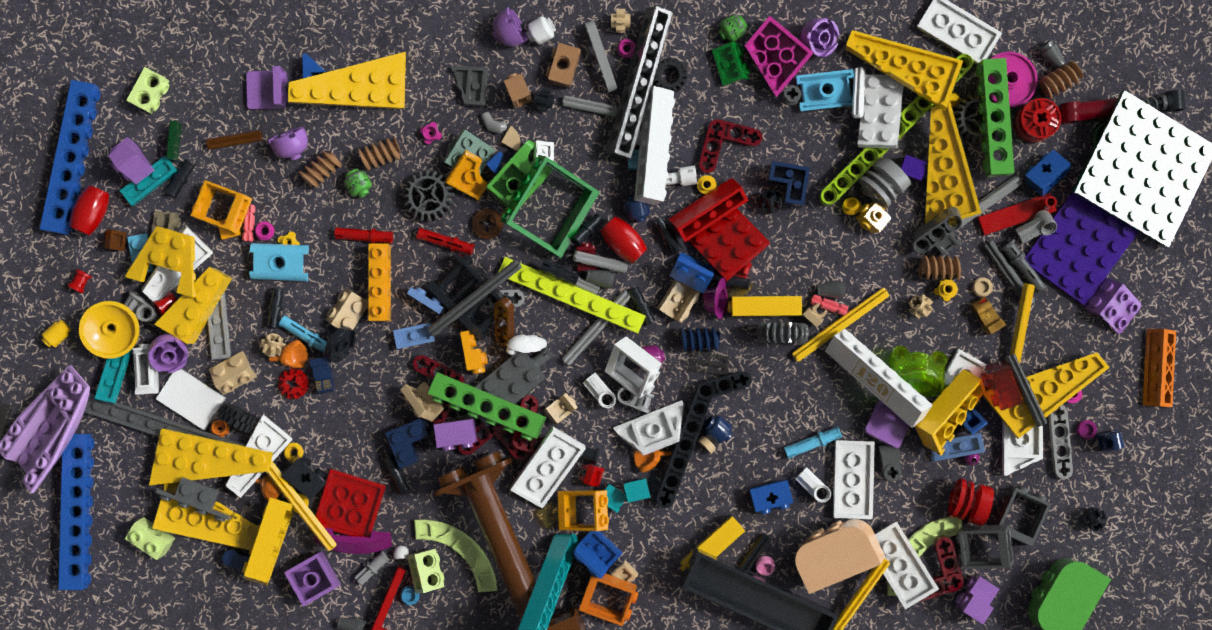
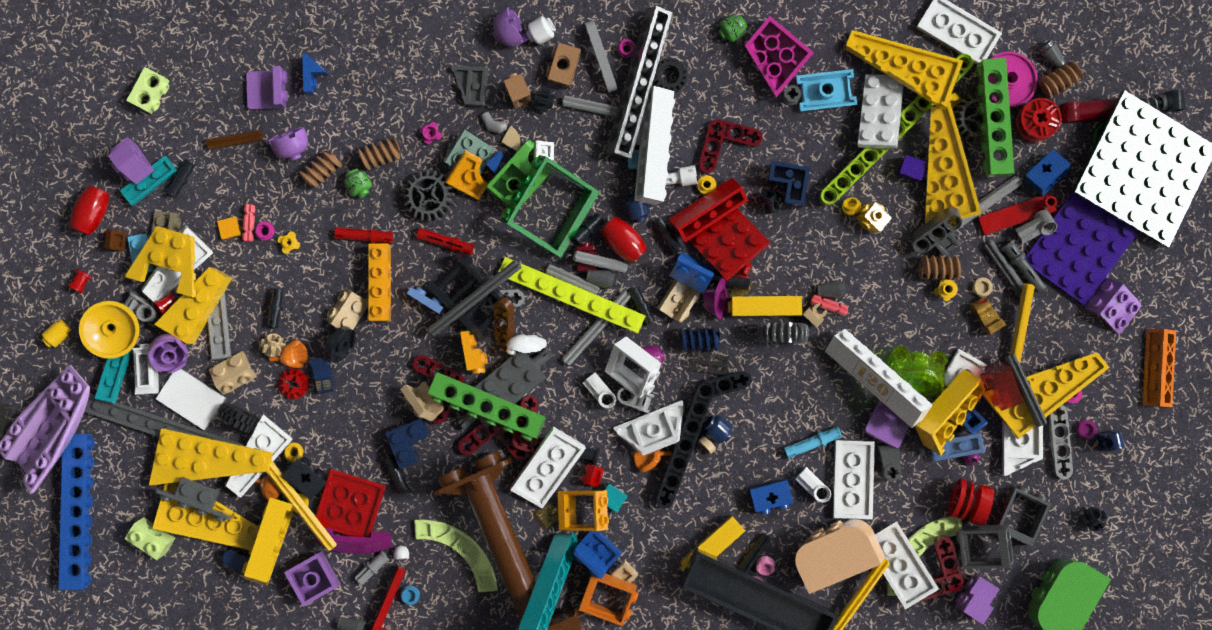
blue brick [40,80,101,235] -> none
dark green tile [166,120,182,162] -> none
light orange window [190,180,252,234] -> none
orange plate [210,420,230,437] -> none
medium azure piece [249,243,309,282] -> none
medium azure pin [279,315,327,354] -> none
yellow wing [288,52,406,109] -> none
medium blue plate [393,322,435,349] -> none
yellowish green brick [407,549,444,593] -> none
medium lavender brick [434,419,477,451] -> none
reddish brown gear [473,209,503,239] -> none
black pin [540,259,580,286] -> none
tan bracket [543,393,577,425] -> none
tan gear [611,9,630,33] -> none
teal panel [624,478,650,503] -> none
green bracket [712,42,750,86] -> none
yellow axle [792,288,889,361] -> none
medium lavender cylinder [801,18,839,57] -> none
white axle [852,67,865,119] -> none
light grey wheel [859,156,911,208] -> none
tan gear [908,294,933,319] -> none

